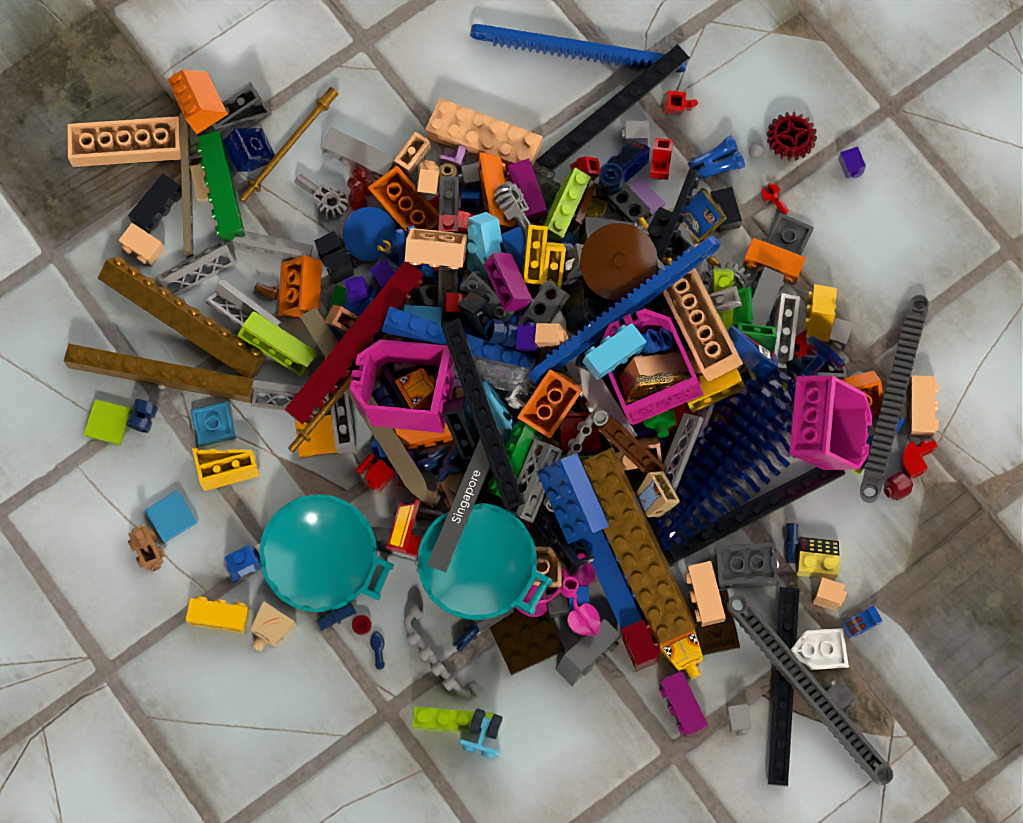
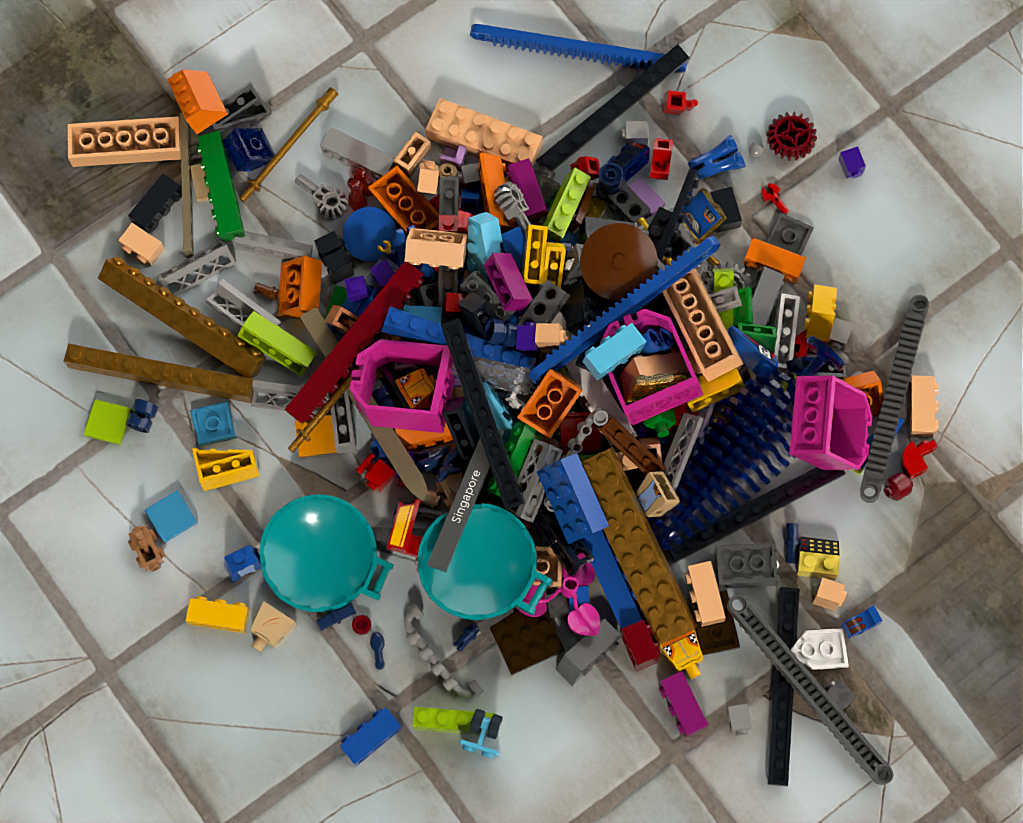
none -> blue brick [340,708,402,767]

